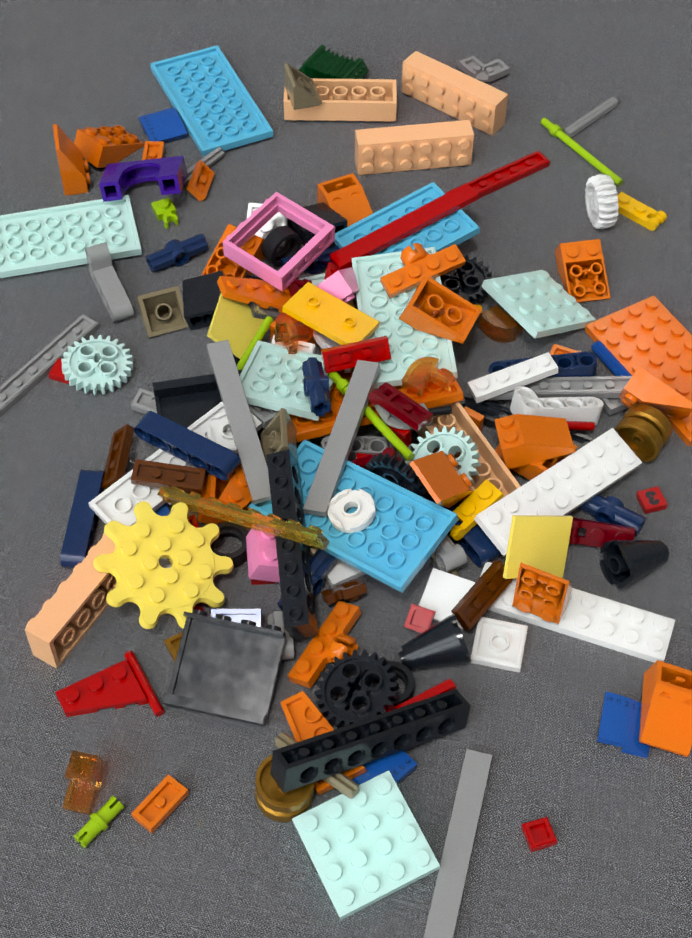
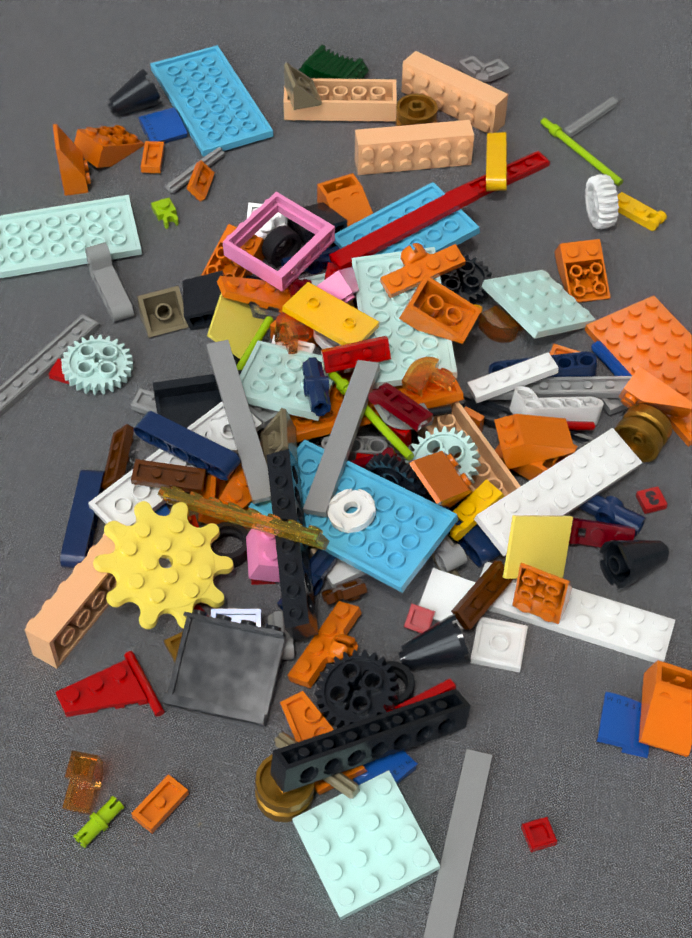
dark purple arch [99,156,188,202] -> none
dark blue piece [146,233,208,272] -> none
none -> black cone [107,69,162,116]
none -> pearl gold wheel [395,93,438,126]
none -> yellow beam [486,132,507,191]

